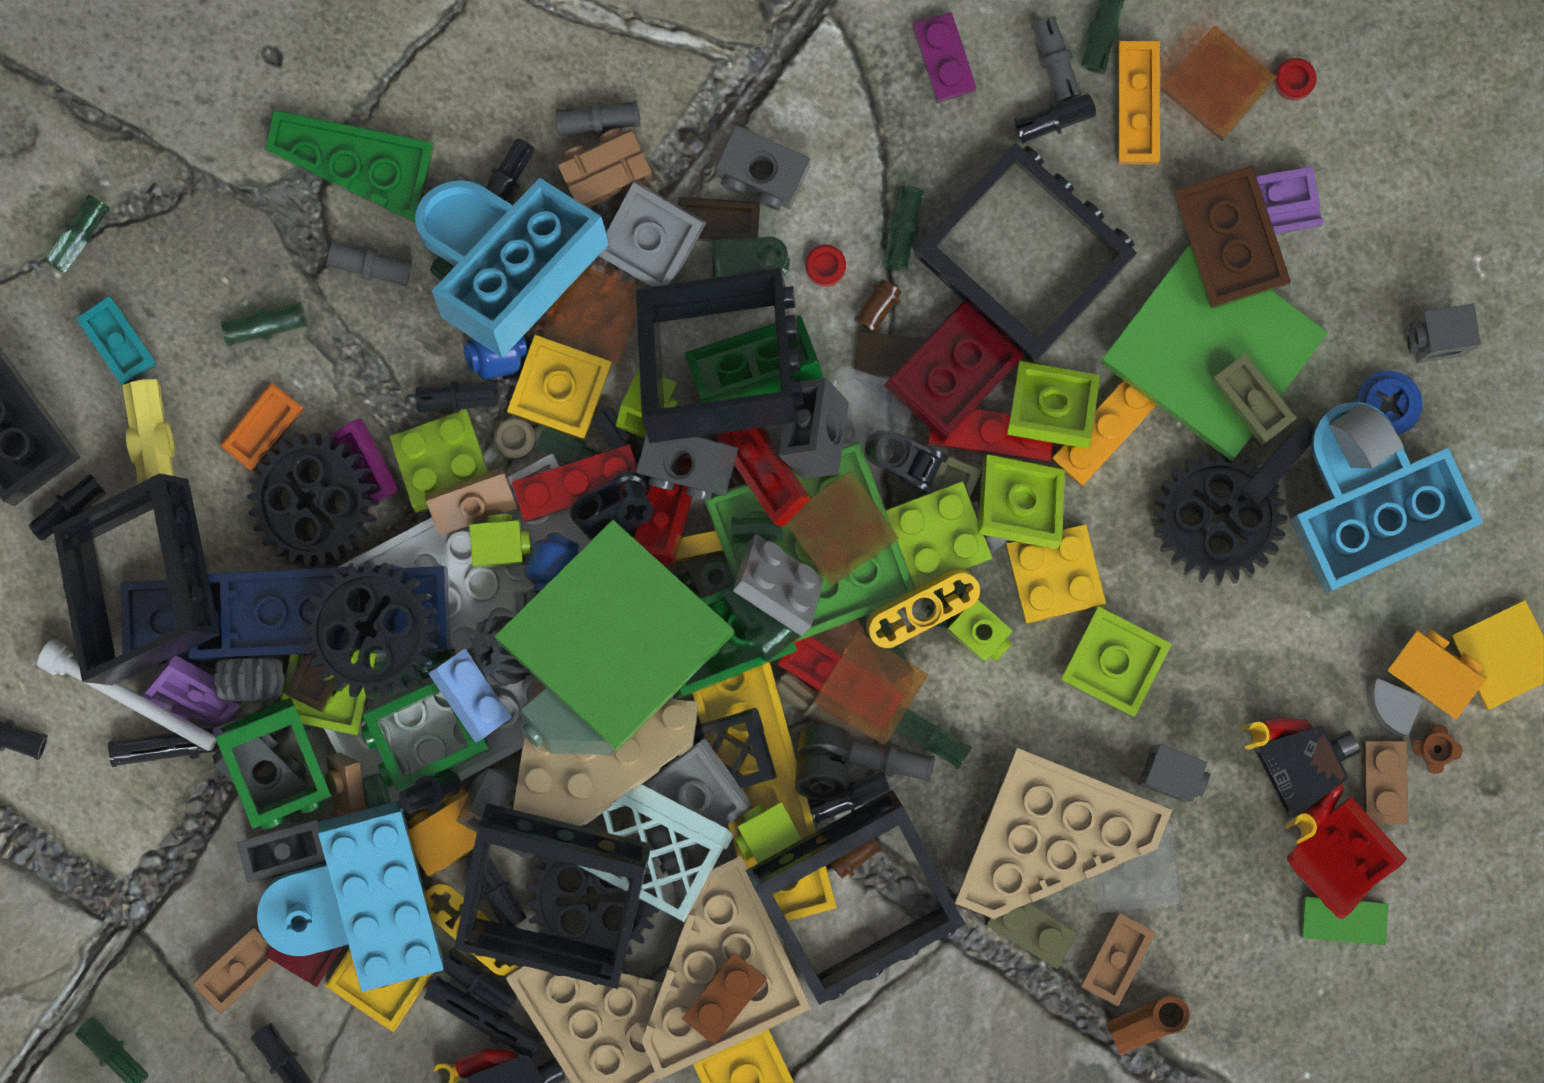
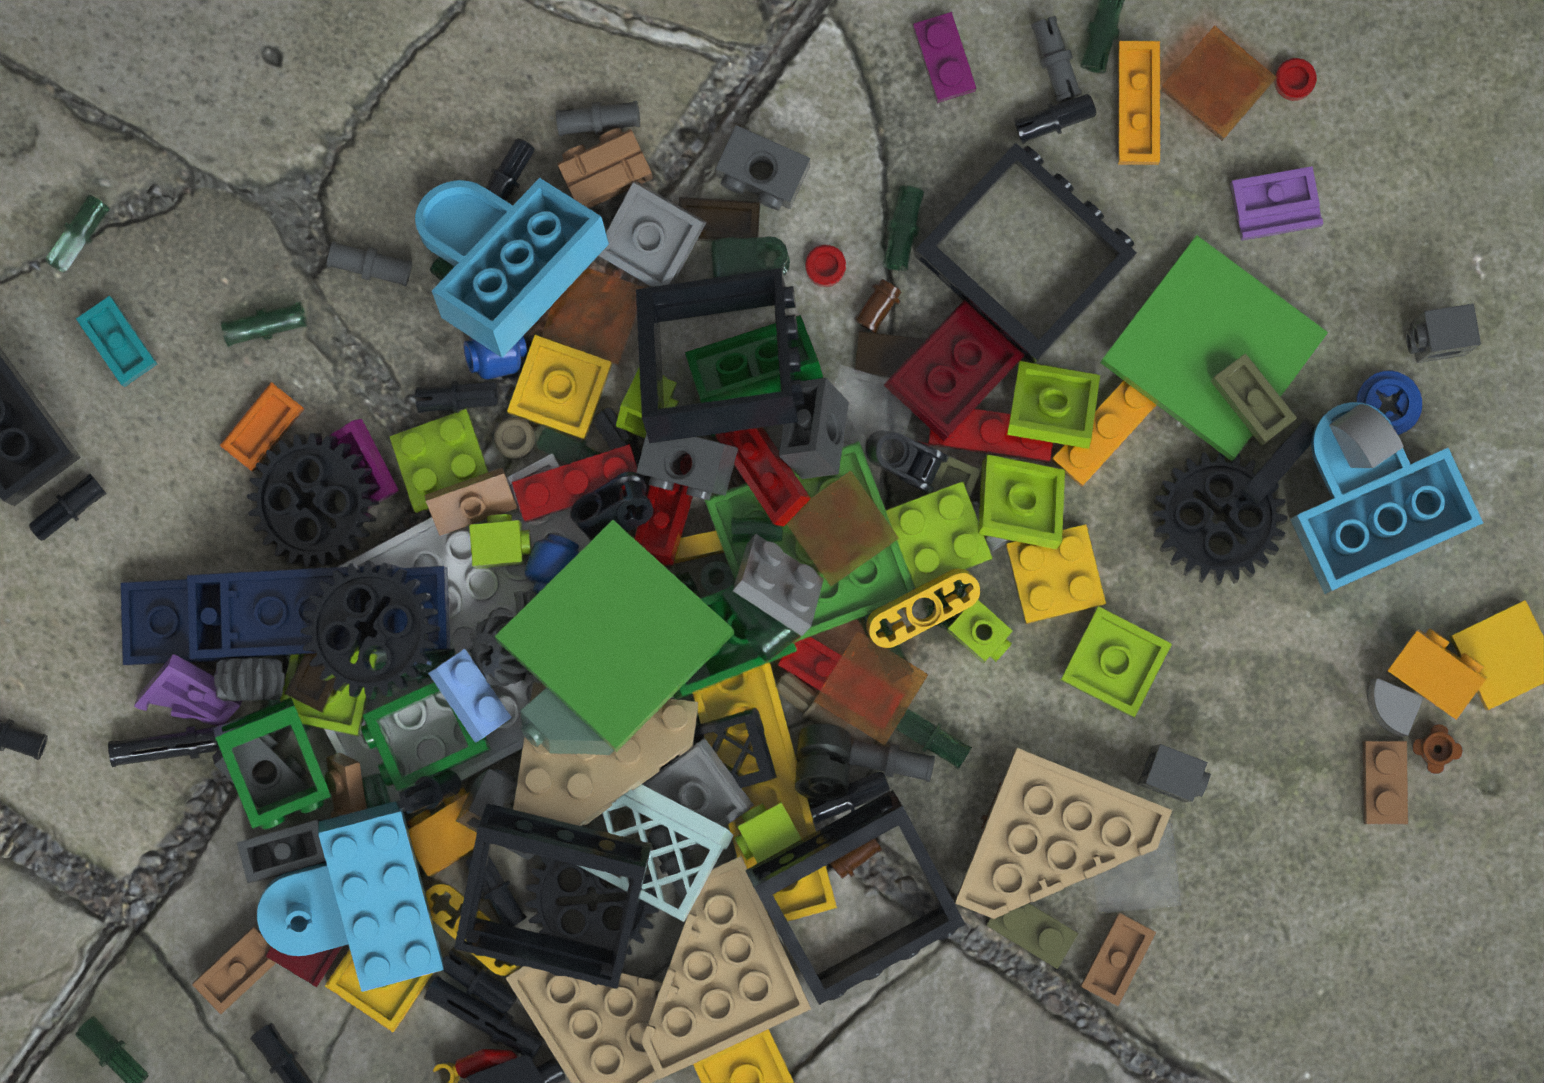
white piece [37,638,217,751] -> none
black window [53,473,220,686] -> none
light yellow piece [122,379,175,484] -> none
green wing [265,110,434,223] -> none
dark orange plate [682,952,767,1045] -> none
dark orange piece [1106,993,1190,1056] -> none
reddish brown plate [1173,166,1291,309] -> none
torso [1239,717,1361,844] -> none
red bracket [1287,796,1407,919] -> none
bright green tile [1301,897,1389,945] -> none

